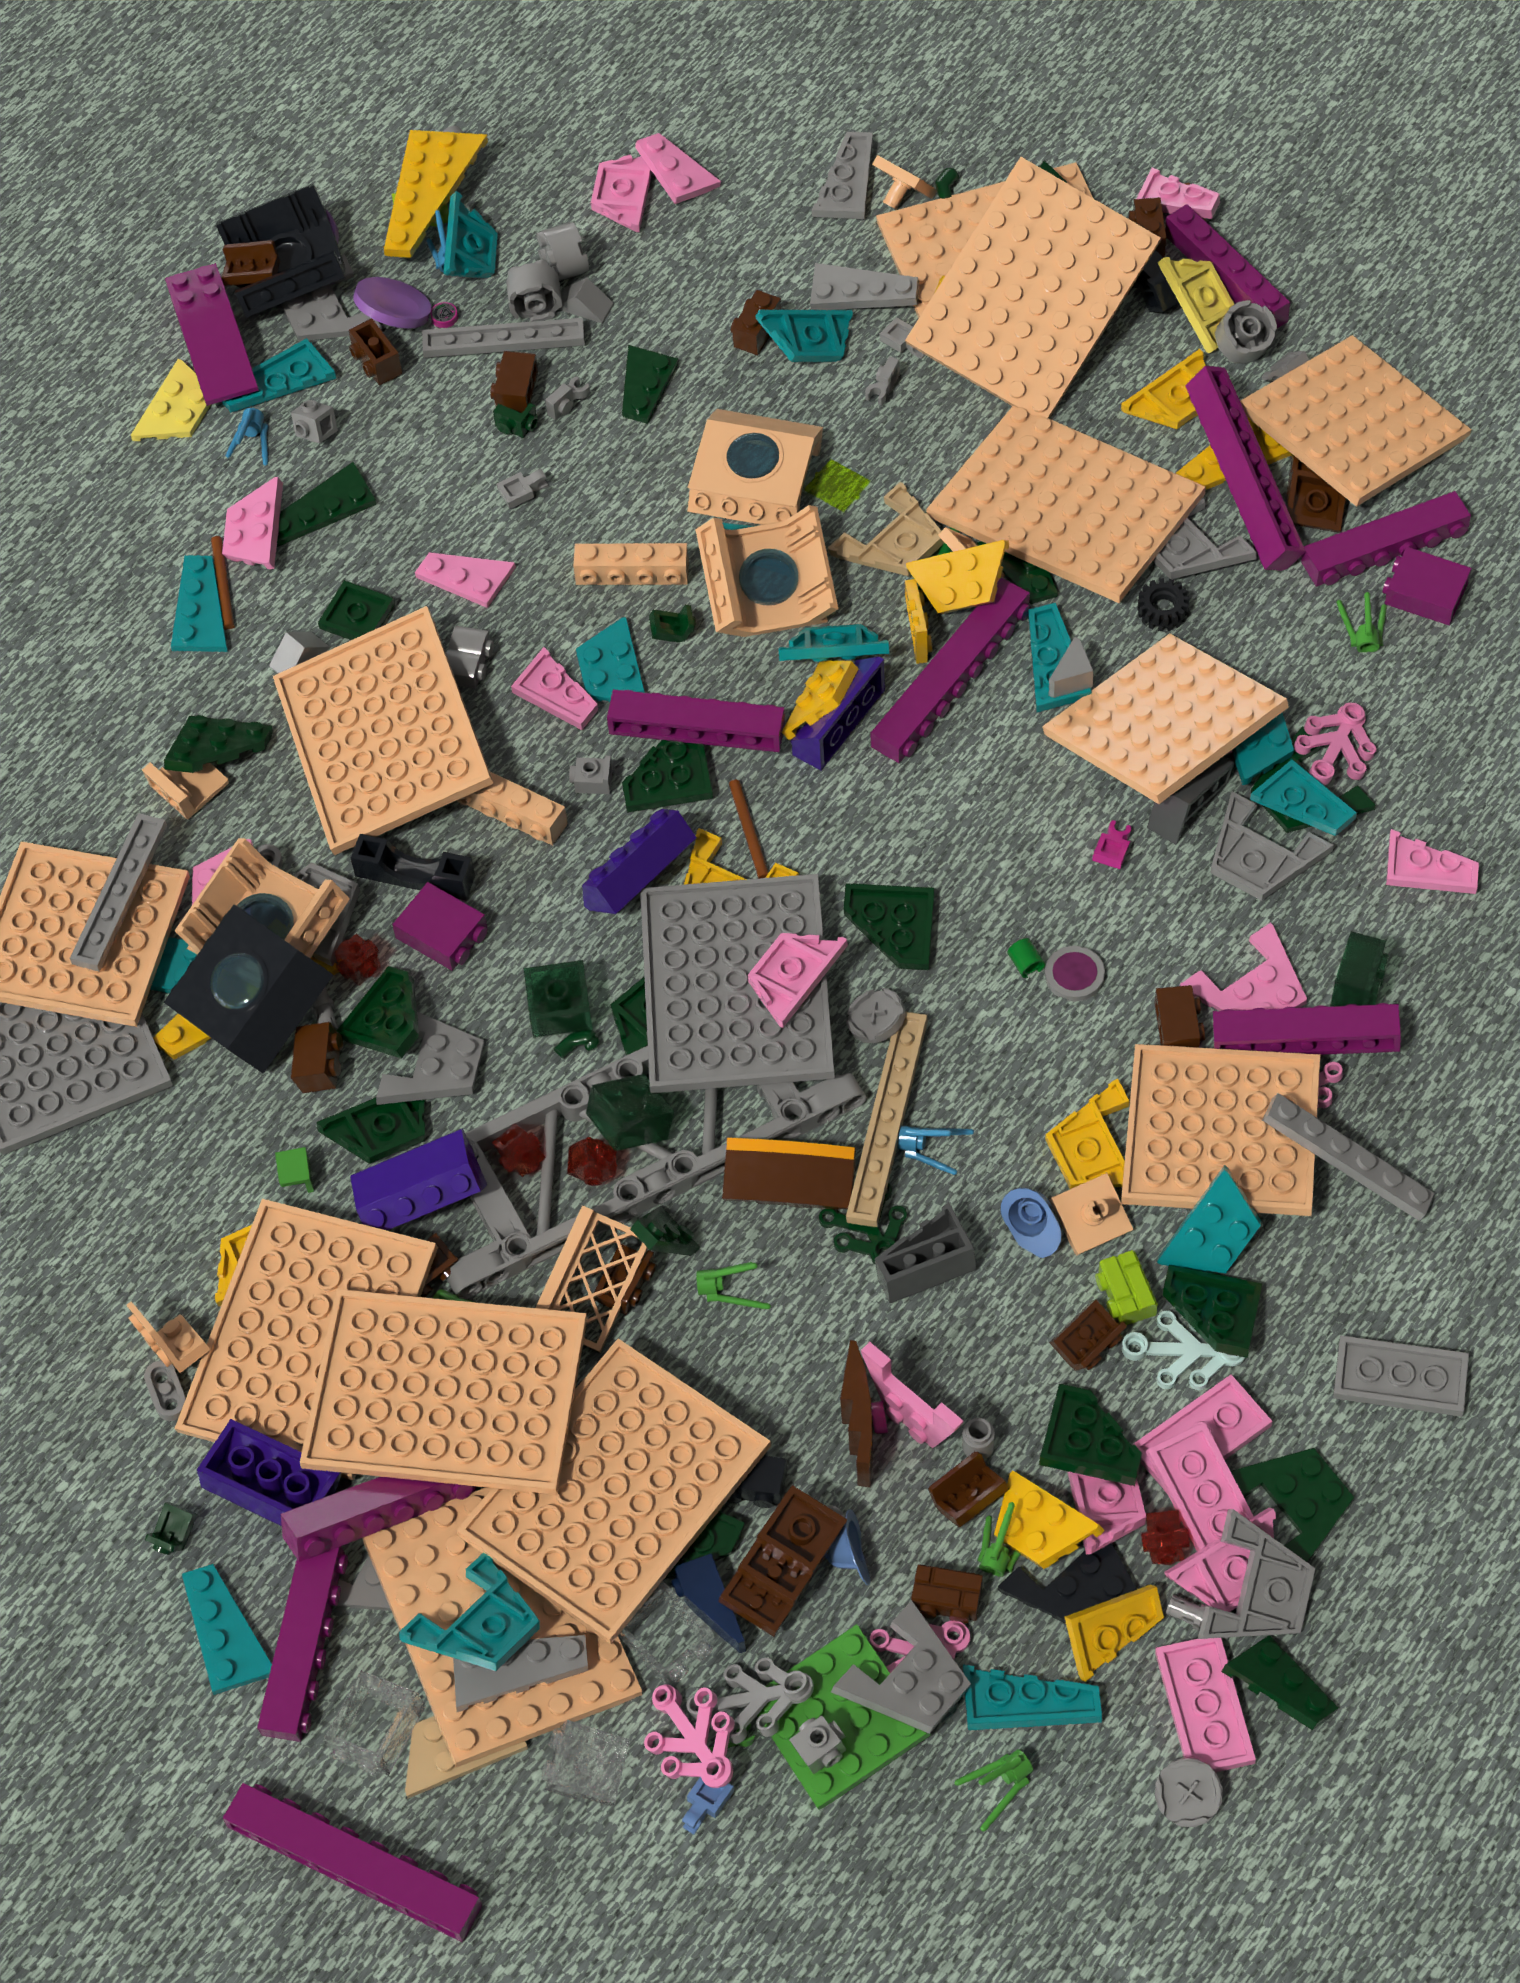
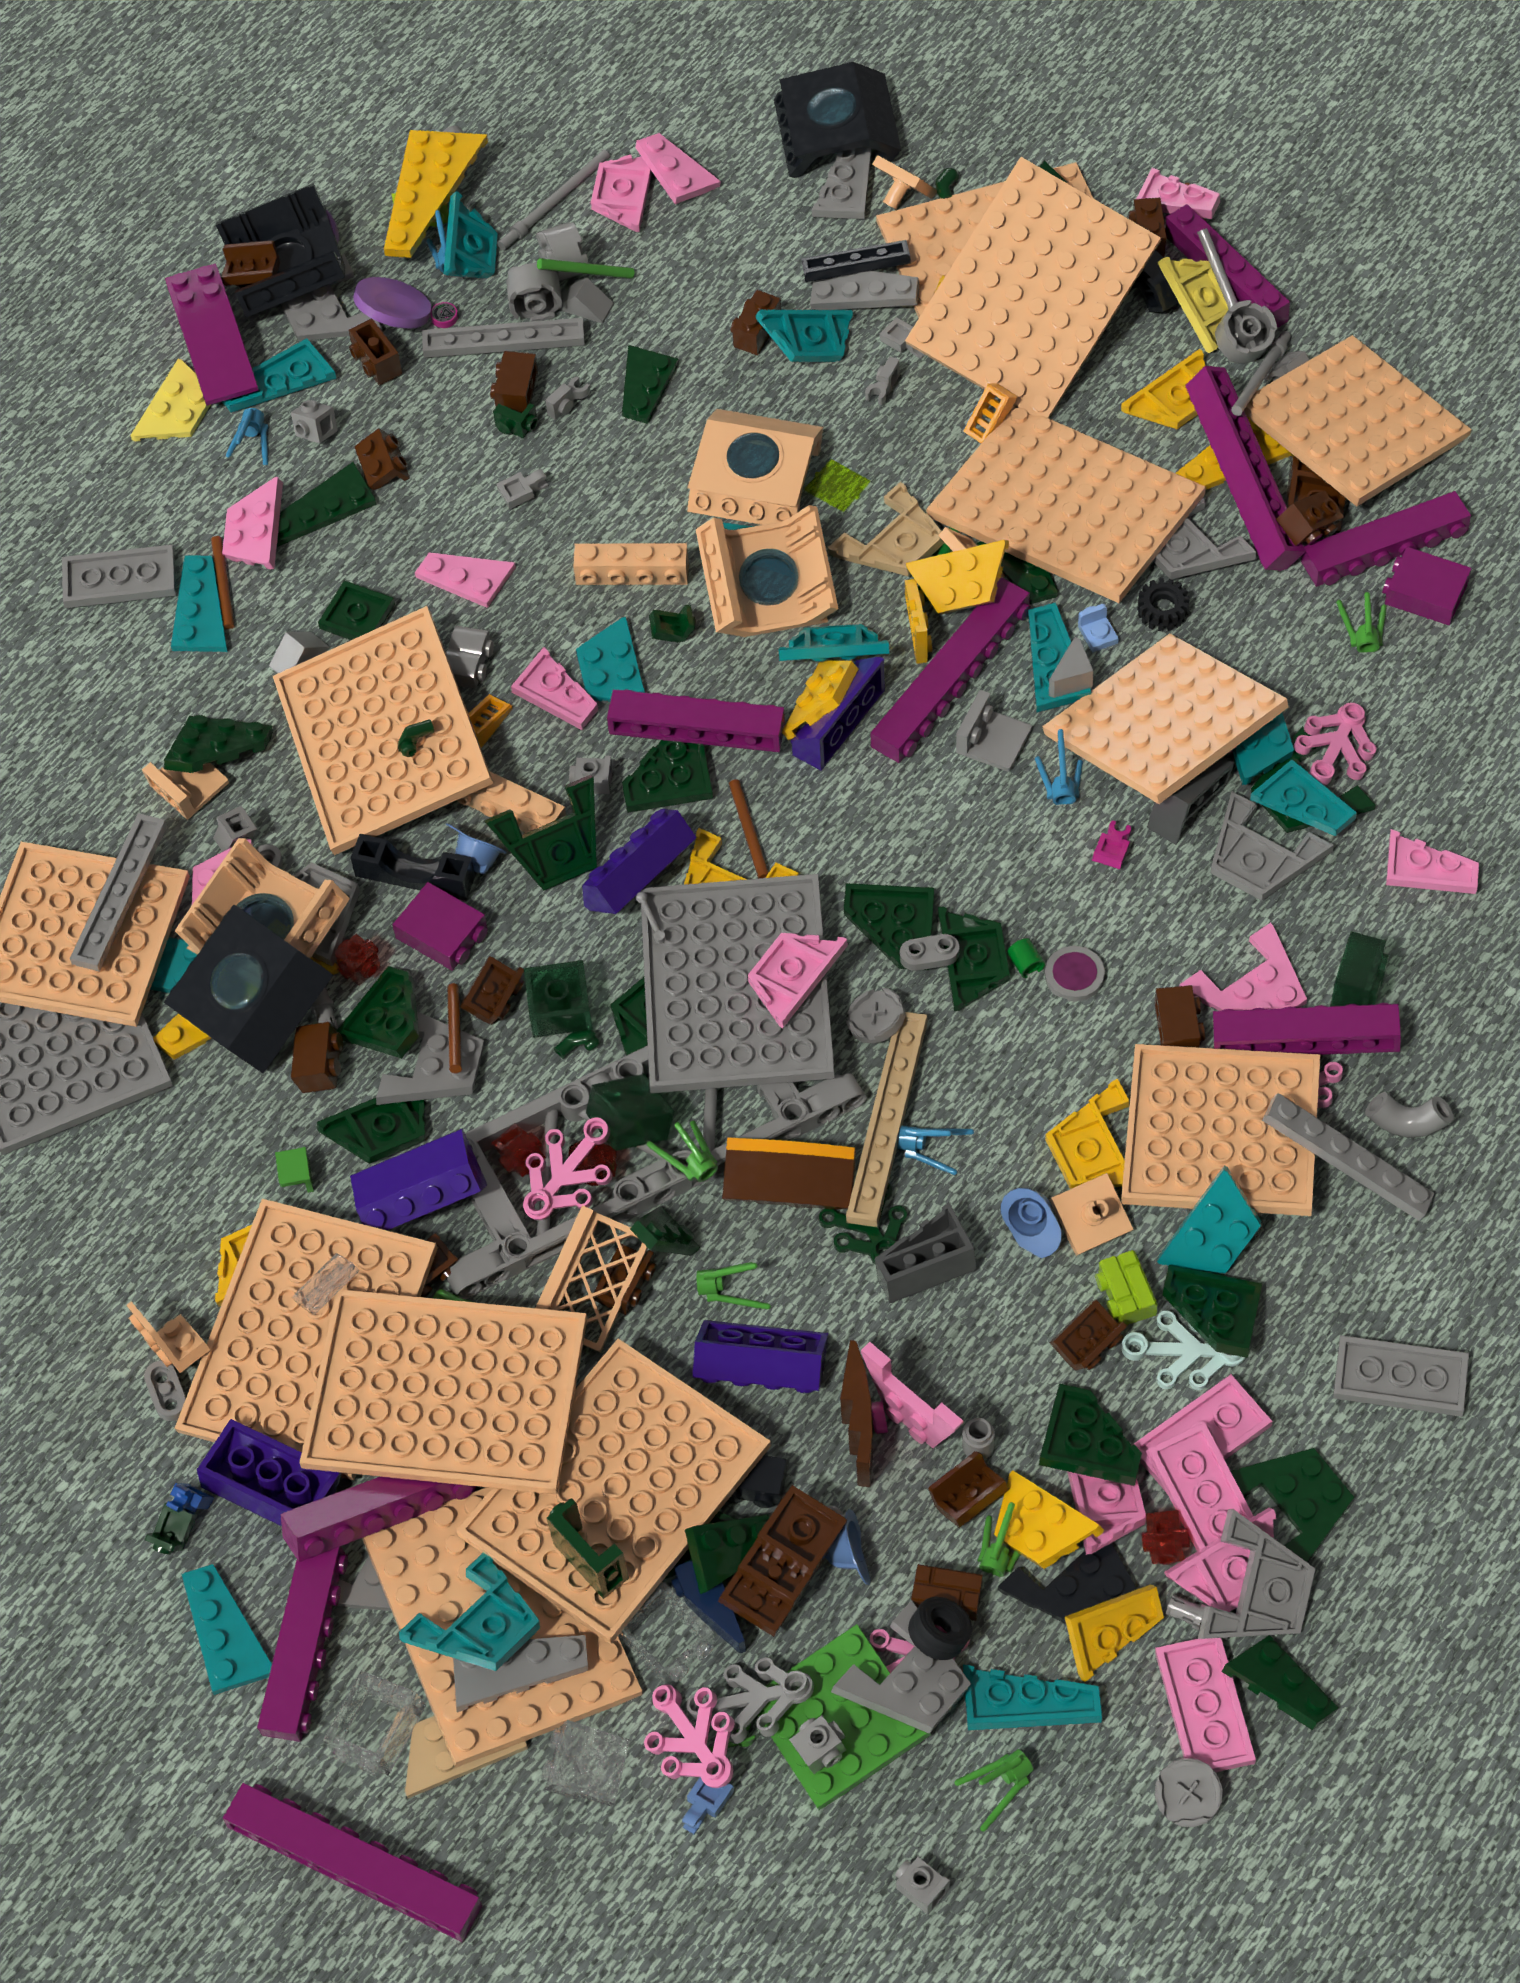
none -> light grey plate [62,544,176,608]
none -> blue plate [166,1483,214,1512]
none -> light grey brick [213,805,257,852]
none -> clear plate [292,1253,360,1315]
none -> reddish brown bracket [354,428,410,490]
none -> dark green arm [398,719,434,757]
none -> medium blue piece [446,823,507,874]
none -> dark orange bar [447,983,462,1074]
none -> reddish brown bracket [460,956,525,1024]
none -> light orange slope [468,694,512,748]
none -> dark green wing [484,774,597,891]
none -> light grey bar [497,150,610,250]
none -> bright pink plant [523,1117,612,1220]
none -> bright green bar [537,258,635,278]
none -> dark green panel [547,1498,629,1599]
none -> light grey hinge [636,892,666,943]
none -> bright green plant [647,1121,718,1182]
none -> dark green wing [685,1514,769,1594]
none -> dark purple slope [693,1320,829,1393]
none -> black panel [774,62,901,178]
none -> black tile [801,240,911,282]
none -> light grey brick [895,1857,950,1915]
none -> light grey plate [900,934,959,971]
none -> black tyre [908,1596,972,1660]
none -> dark green wing [938,907,1010,1011]
none -> light grey bracket [956,690,1032,772]
none -> light orange slope [963,383,1017,443]
none -> dark azure plant [1035,729,1083,805]
none -> light blue bracket [1078,604,1119,653]
none -> light grey bar [1197,228,1238,309]
none -> light grey bar [1231,331,1291,416]
none -> reddish brown brick [1276,490,1344,546]
none -> light grey cylinder [1365,1092,1454,1138]

